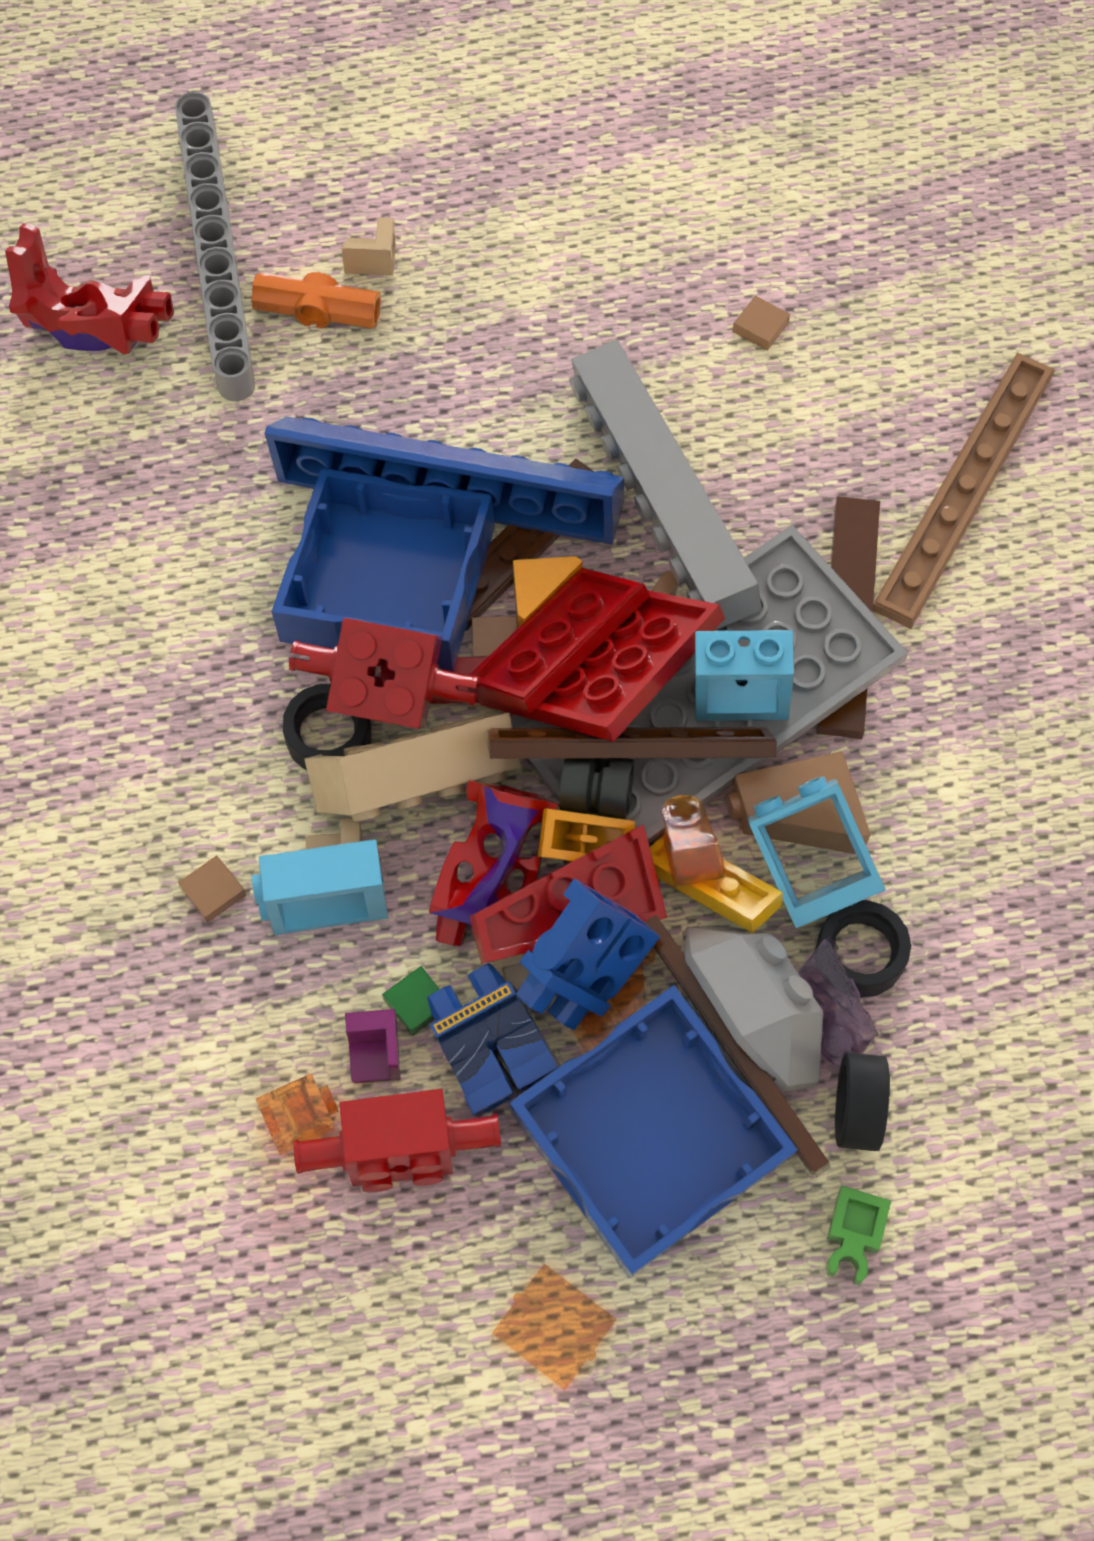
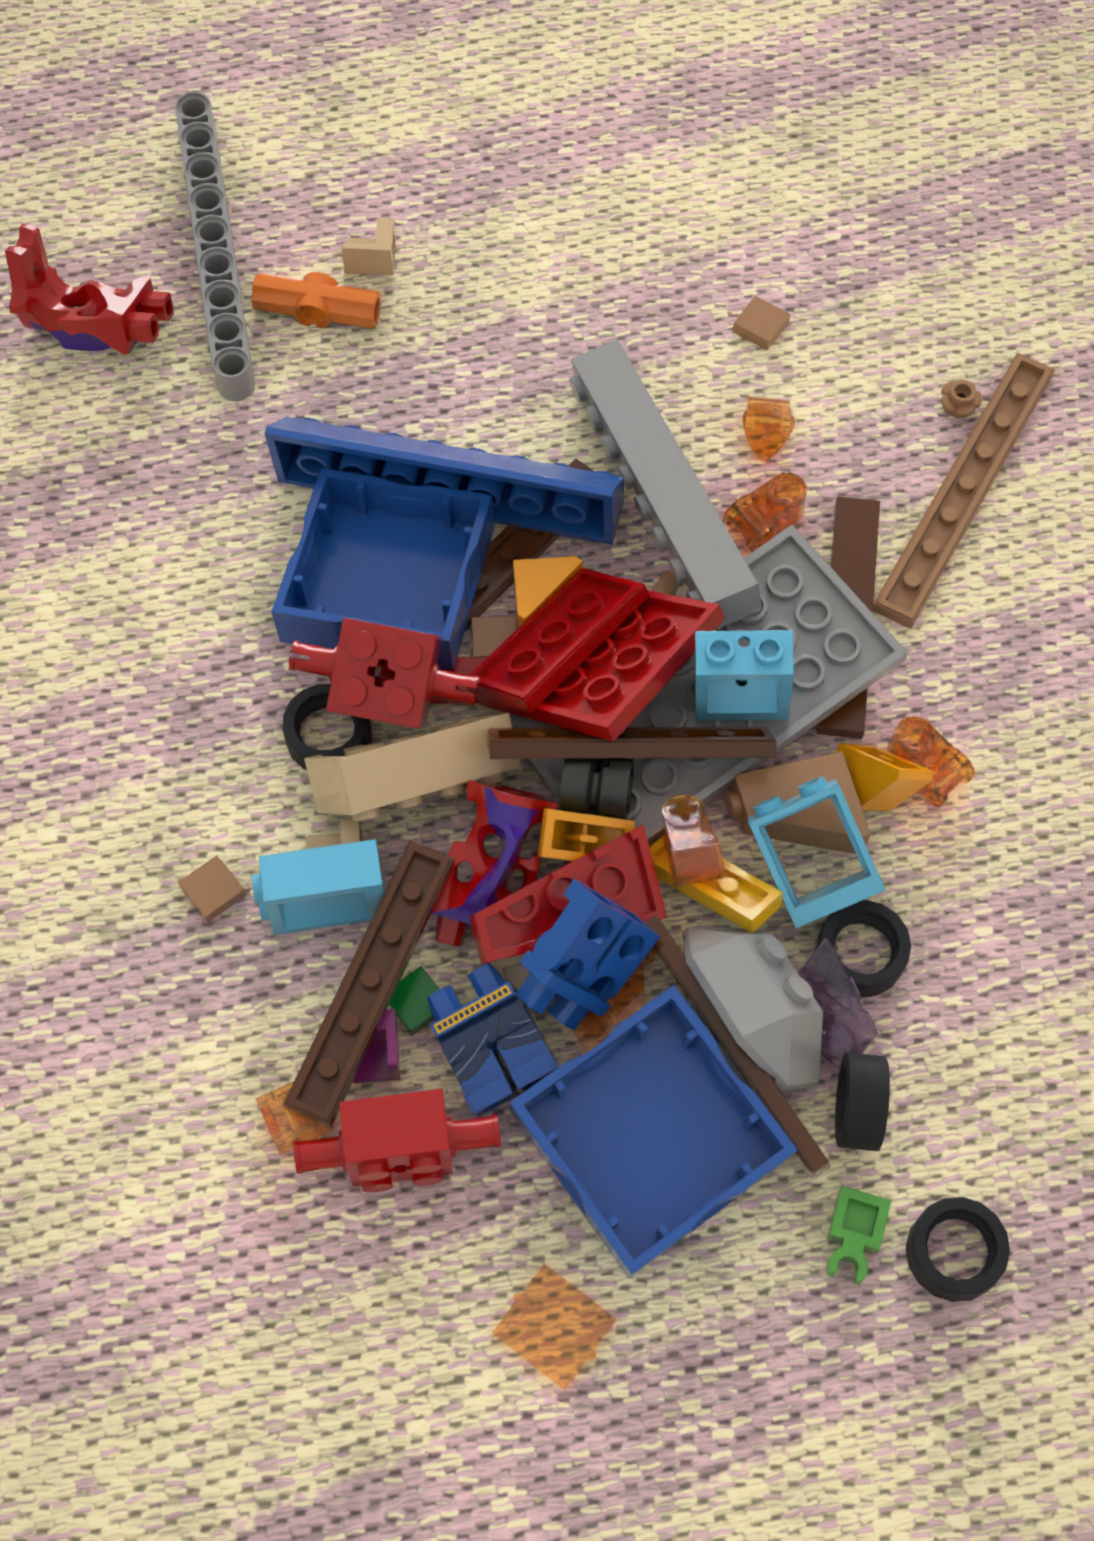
none -> reddish brown tile [283,840,455,1128]
none -> clear orange piece [723,472,807,552]
none -> clear orange tile [743,397,795,462]
none -> light orange slope [837,743,934,811]
none -> clear orange piece [886,716,975,807]
none -> black tyre [906,1197,1010,1302]
none -> medium nougat plate [940,380,982,418]

